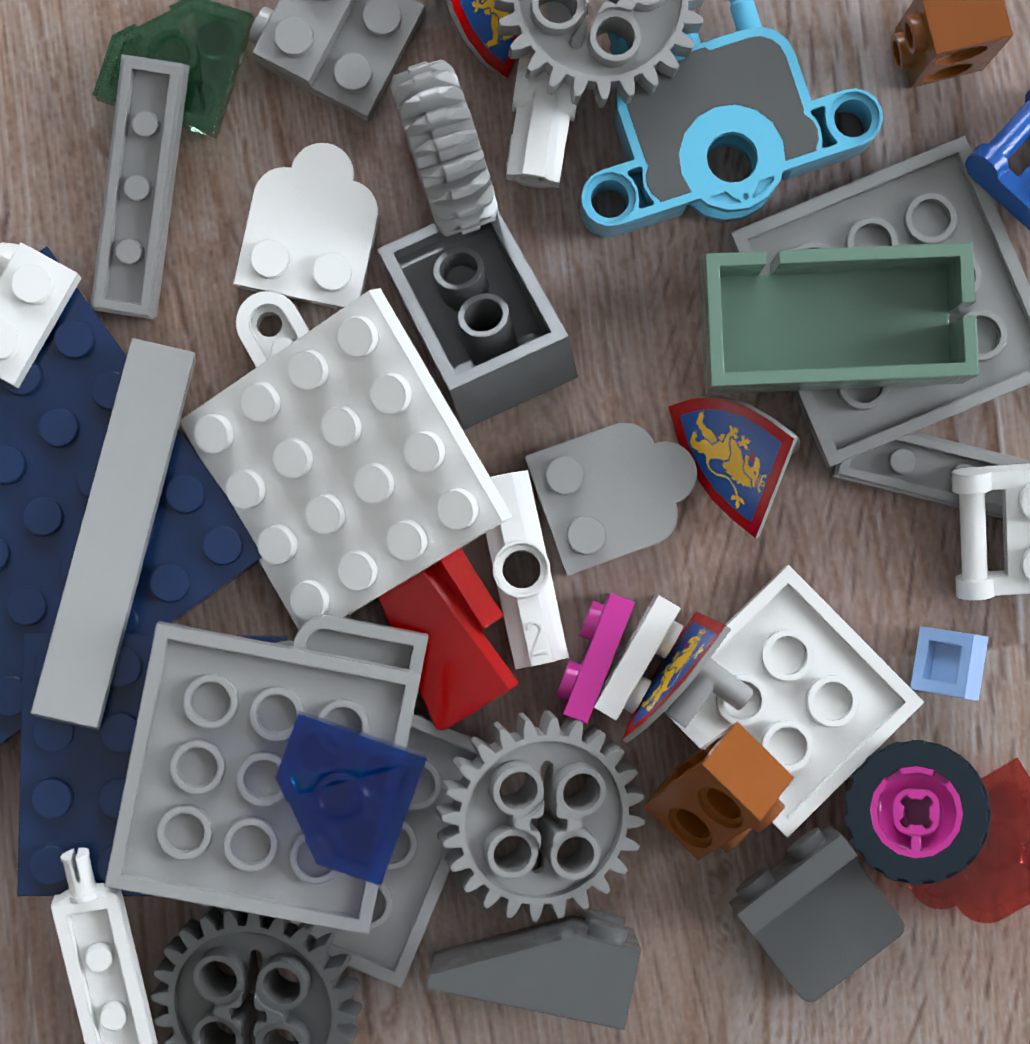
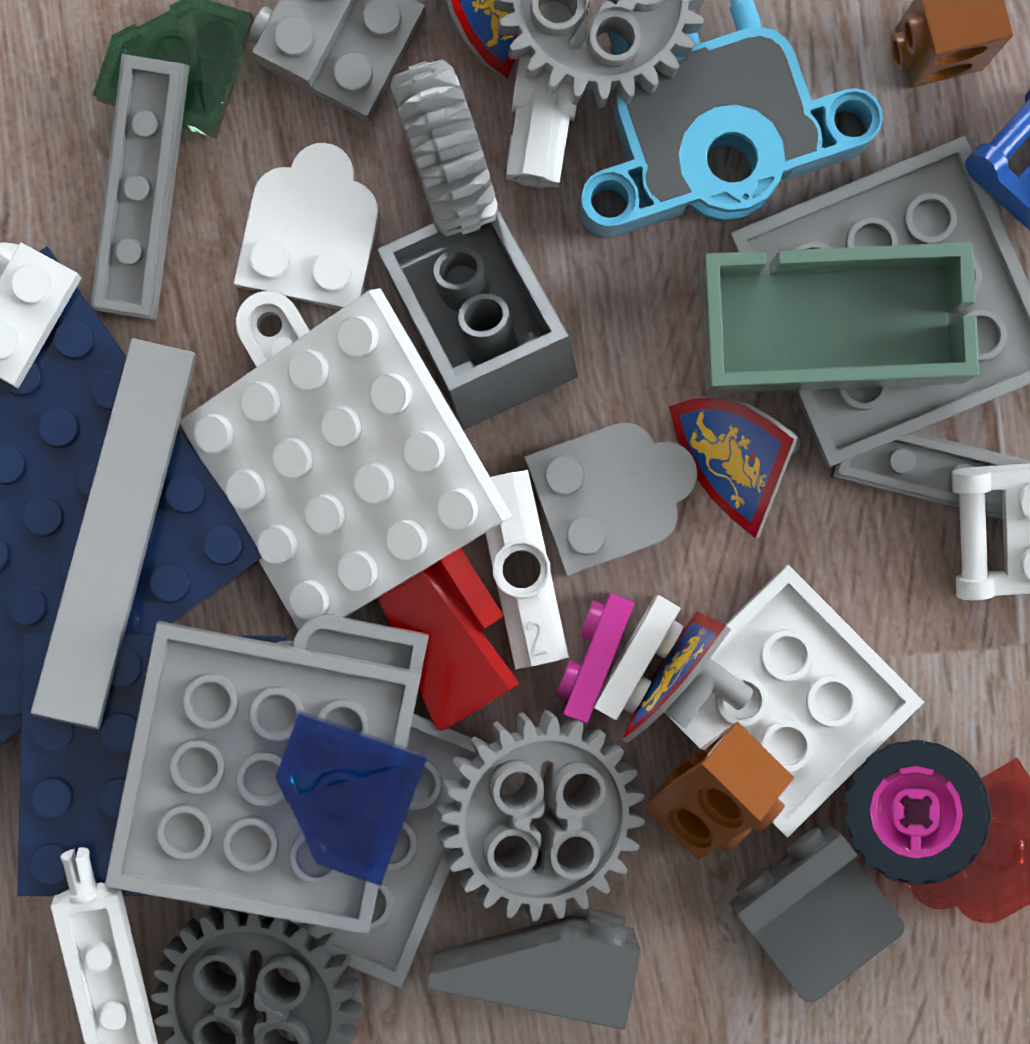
light blue plate [910,626,988,701] -> none

